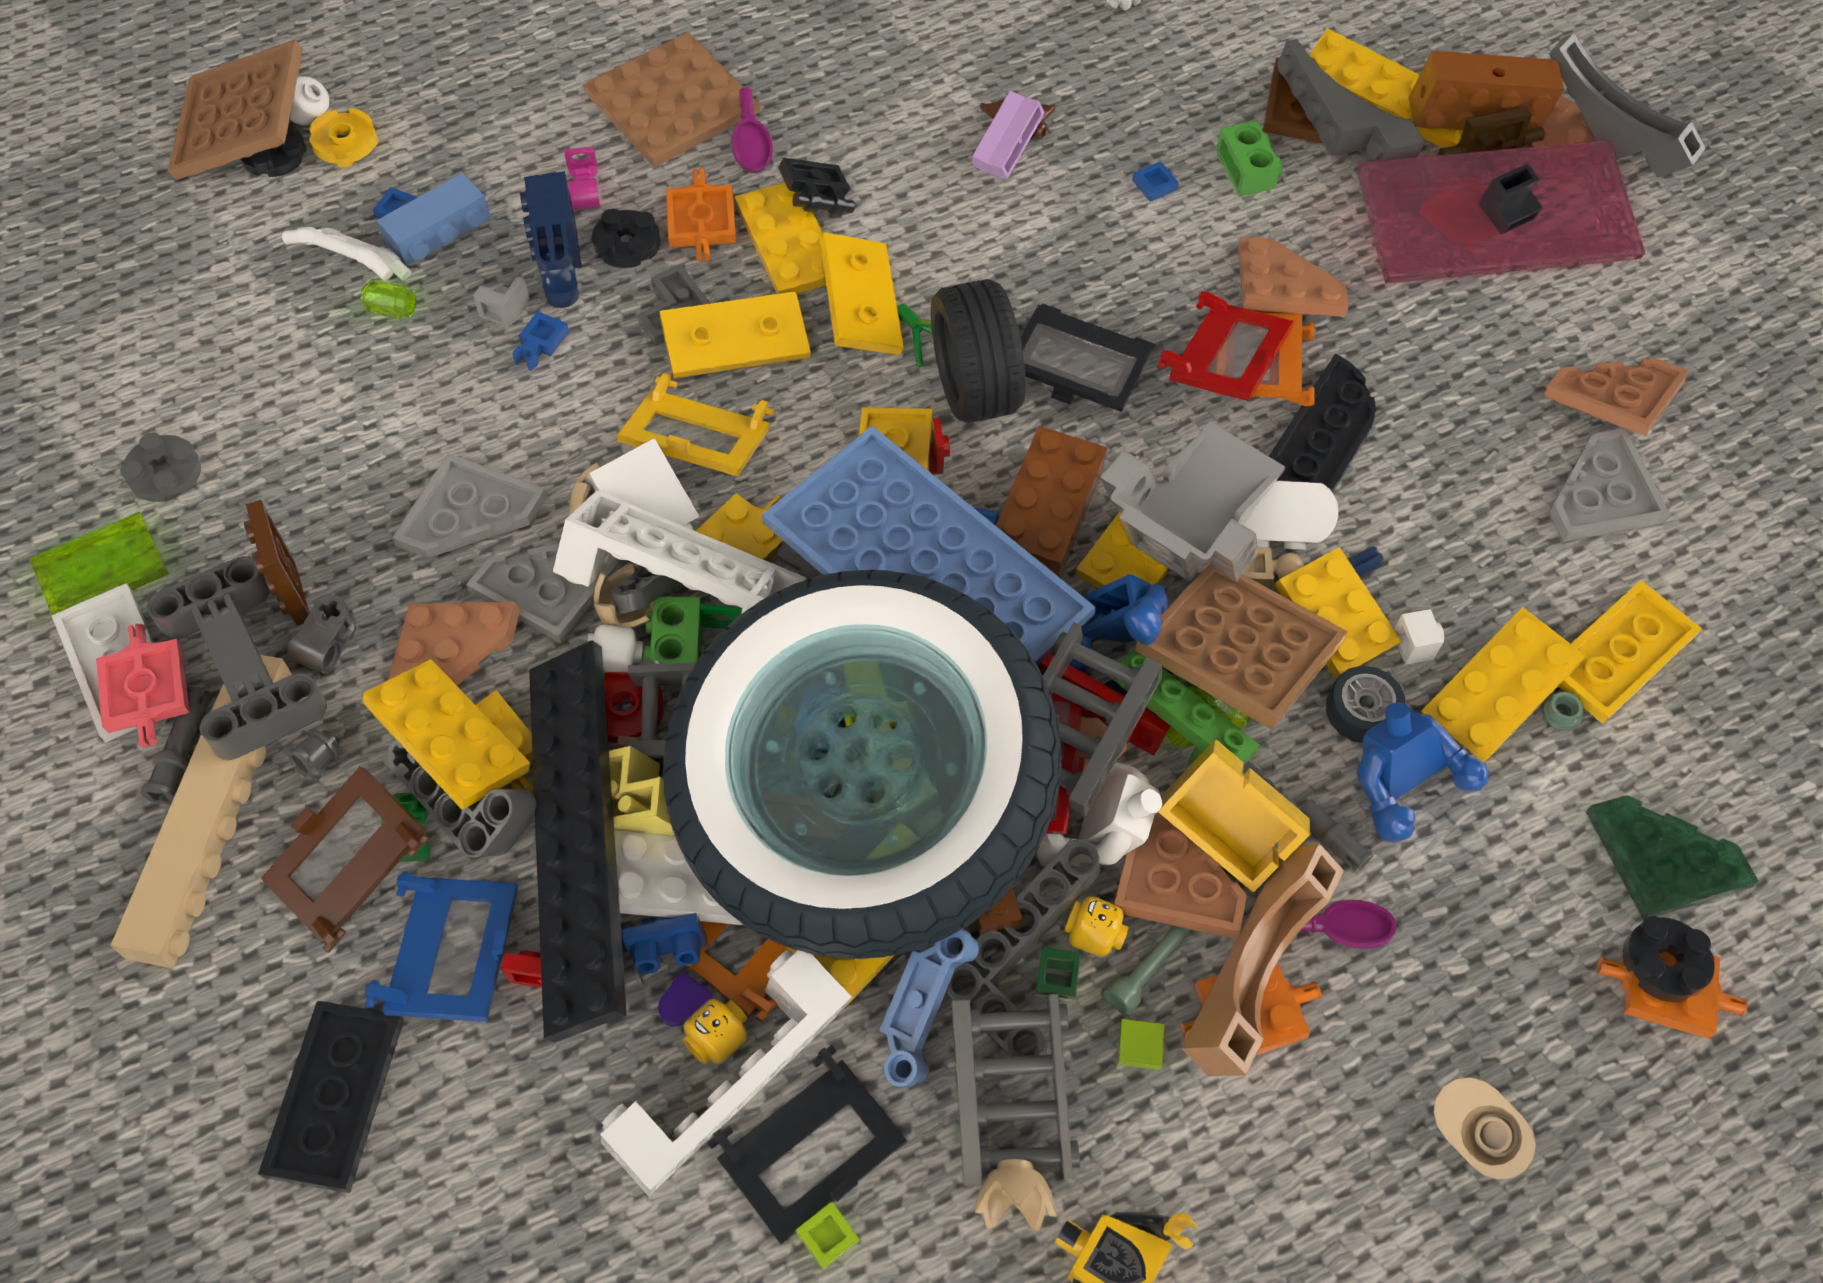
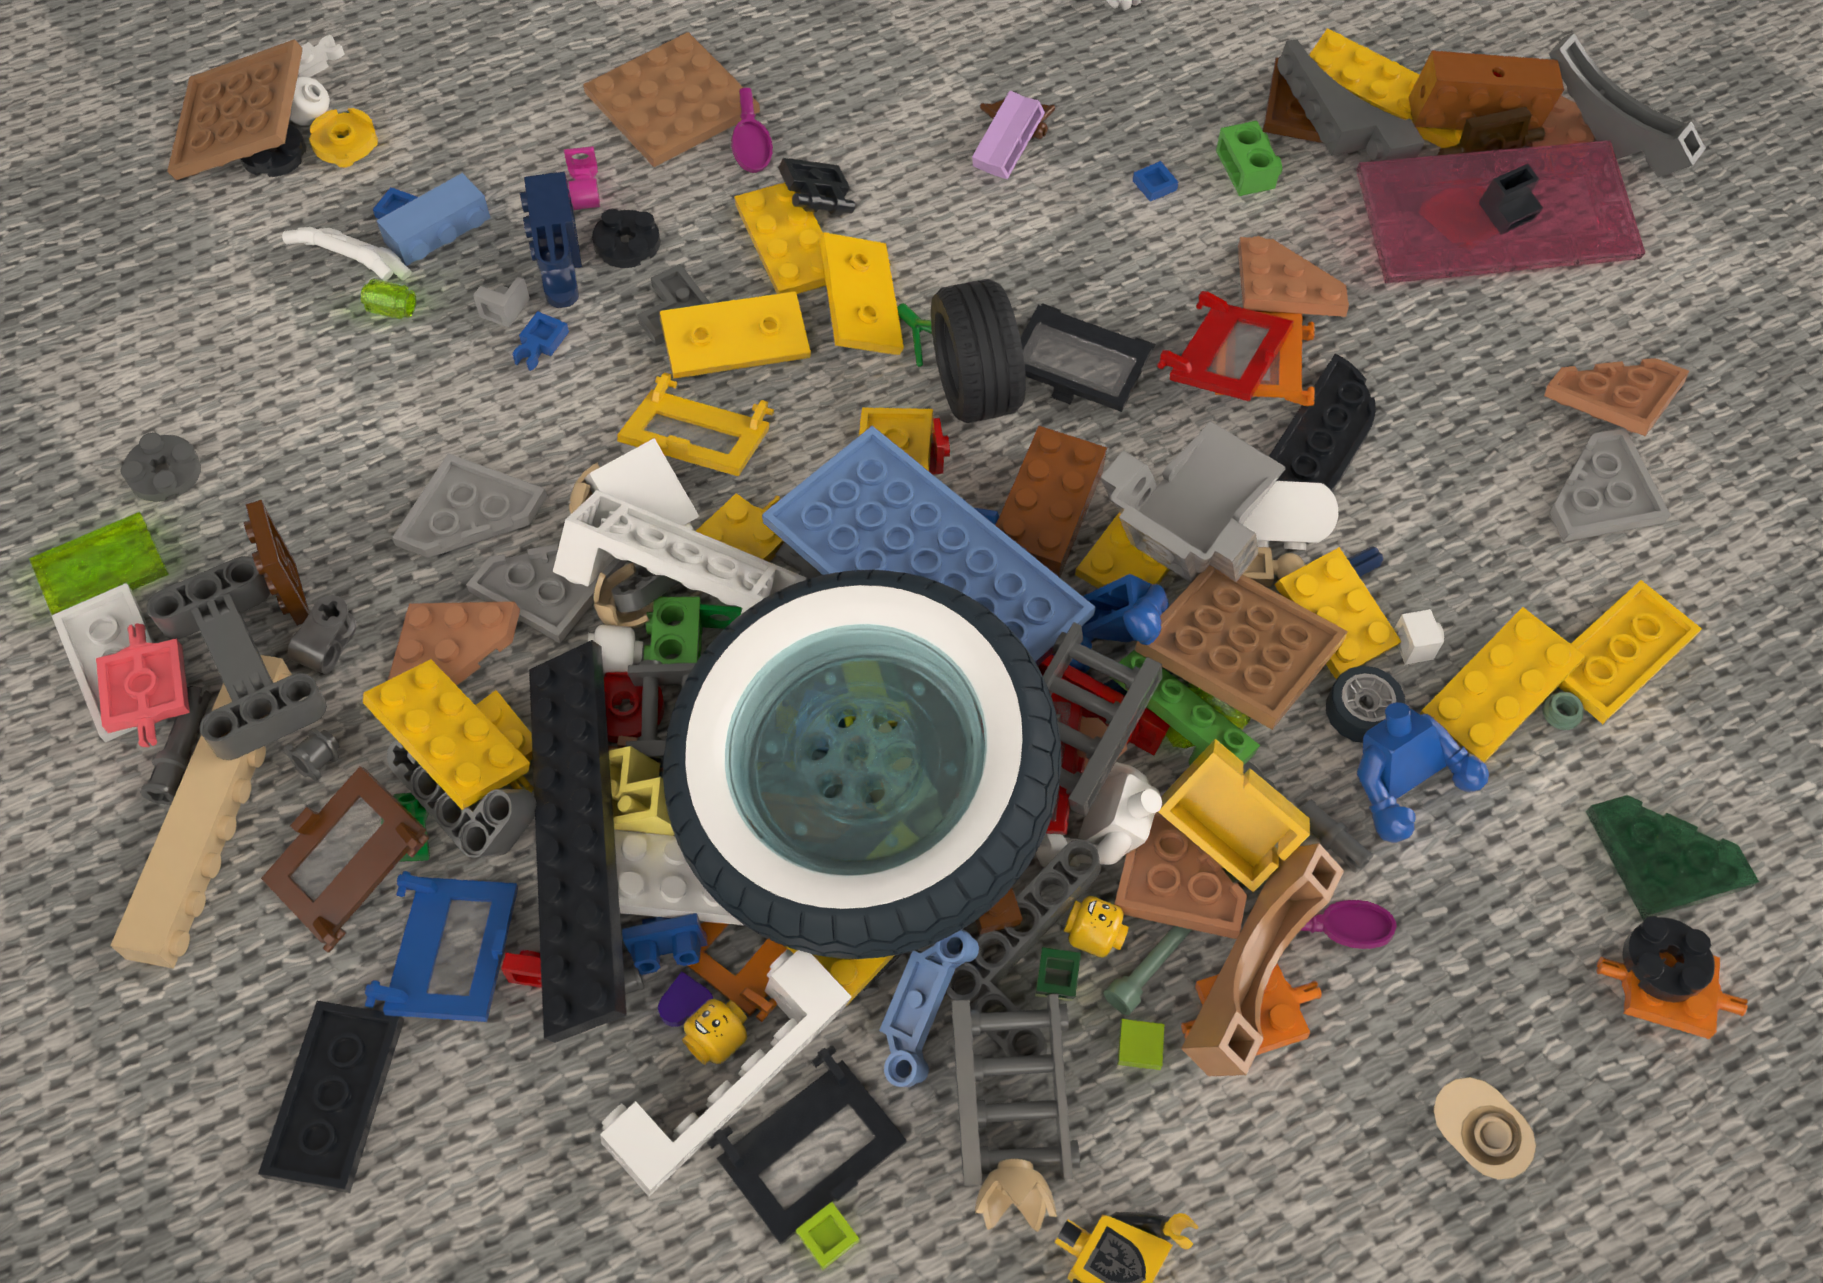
orange plate [666,168,736,263] -> none
none -> white plate [298,35,344,77]

